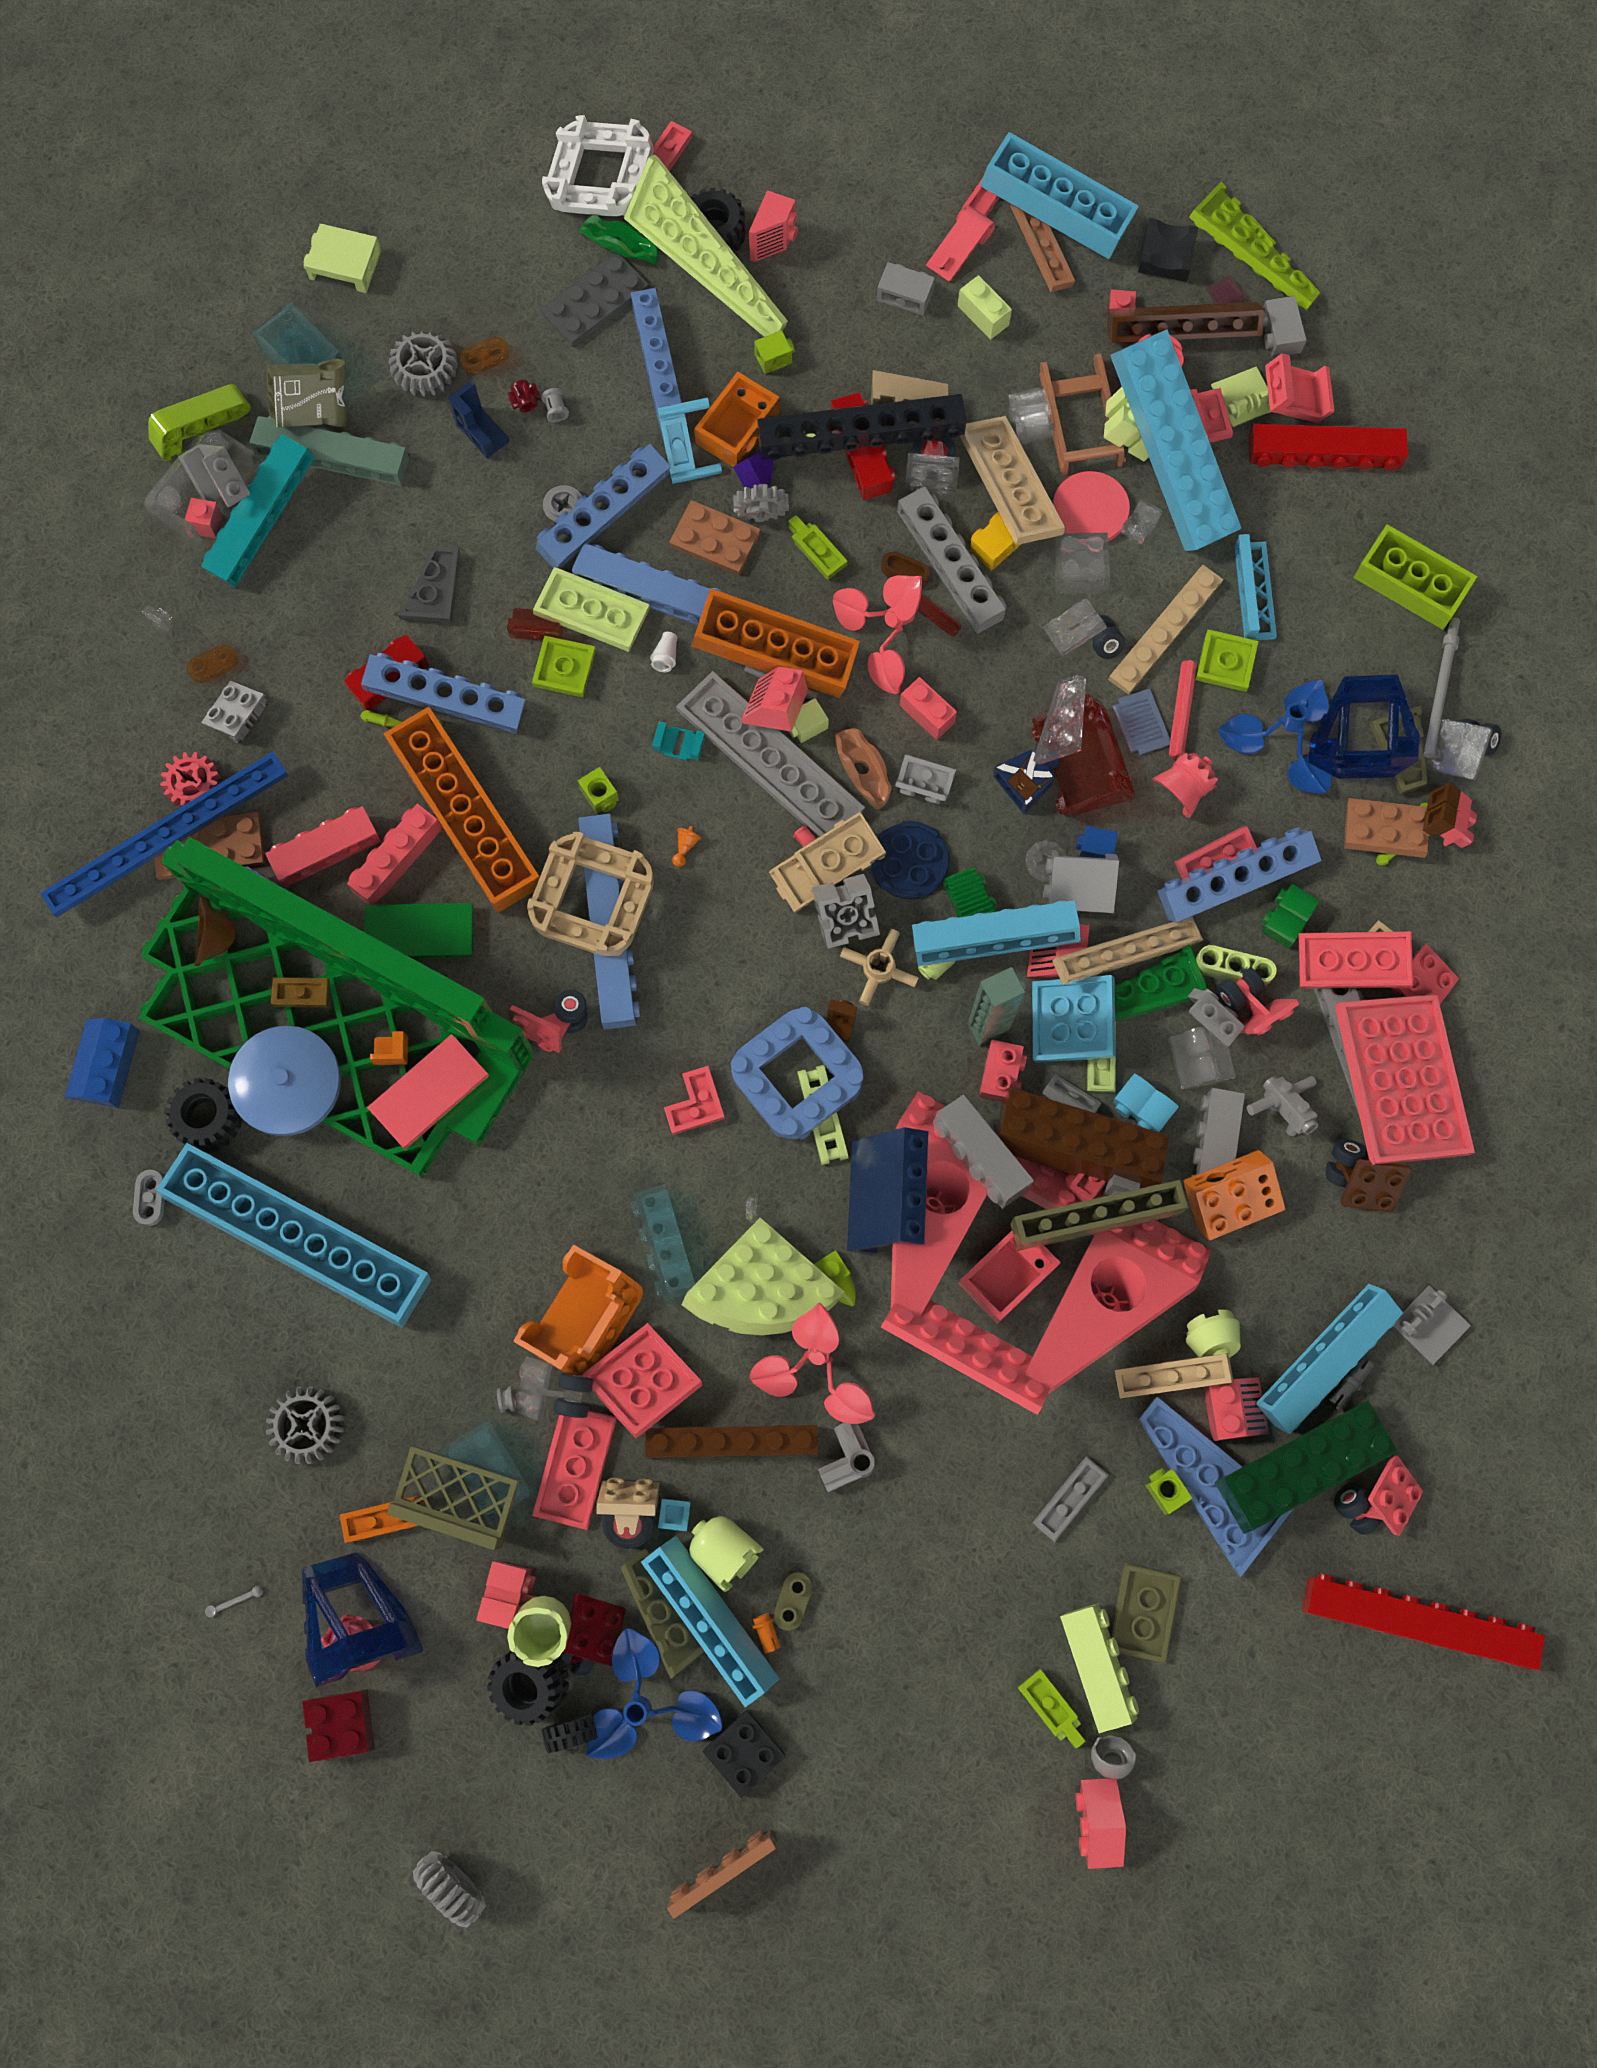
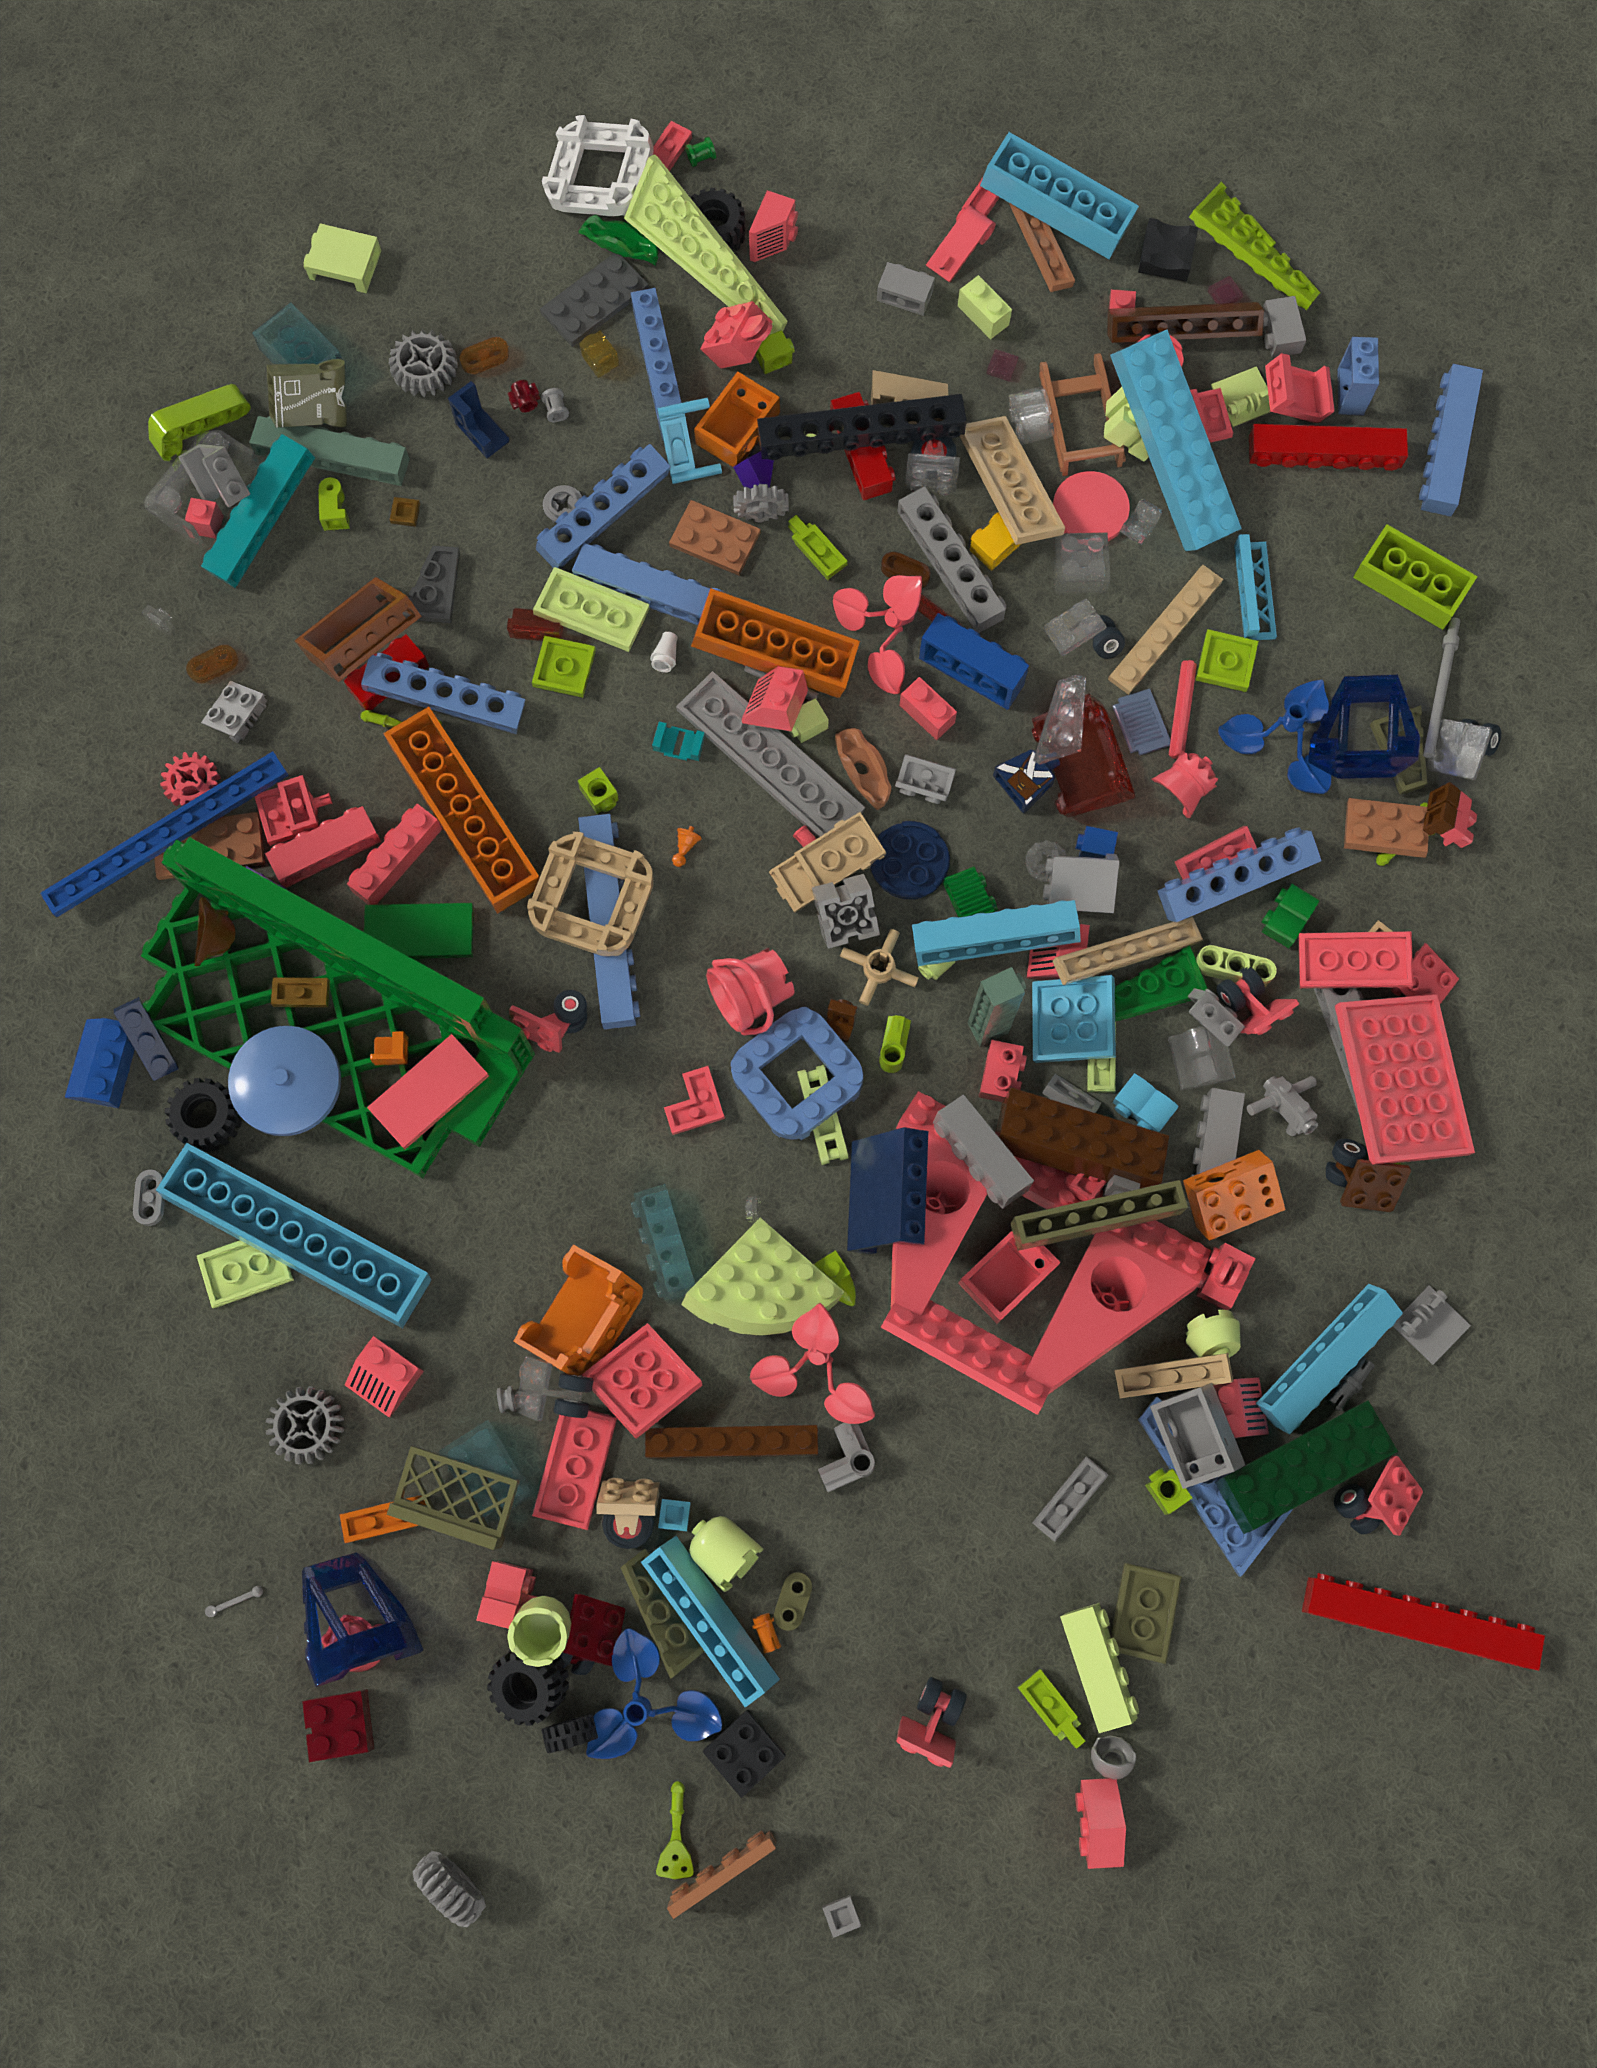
none -> dark blue plate [113,997,179,1081]
none -> yellowish green tile [197,1240,294,1309]
none -> coral plate [255,775,333,846]
none -> dark orange window [295,577,422,682]
none -> lime leg [319,477,350,531]
none -> coral slope [345,1336,424,1418]
none -> pearl gold tile [390,497,420,527]
none -> clear yellow brick [579,330,619,378]
none -> lime piece [656,1781,694,1879]
none -> green bush [685,137,716,167]
none -> coral brick [700,301,773,369]
none -> coral piece [706,948,794,1036]
none -> light grey plate [822,1895,861,1938]
none -> lime piece [879,1015,911,1073]
none -> coral plate [896,1677,967,1768]
none -> blue brick [919,613,1029,710]
none -> clear pink tile [987,349,1019,382]
none -> light grey piece [1150,1383,1245,1489]
none -> coral brick [1196,1243,1256,1310]
none -> medium blue window [1337,337,1379,415]
none -> medium blue brick [1419,364,1483,516]

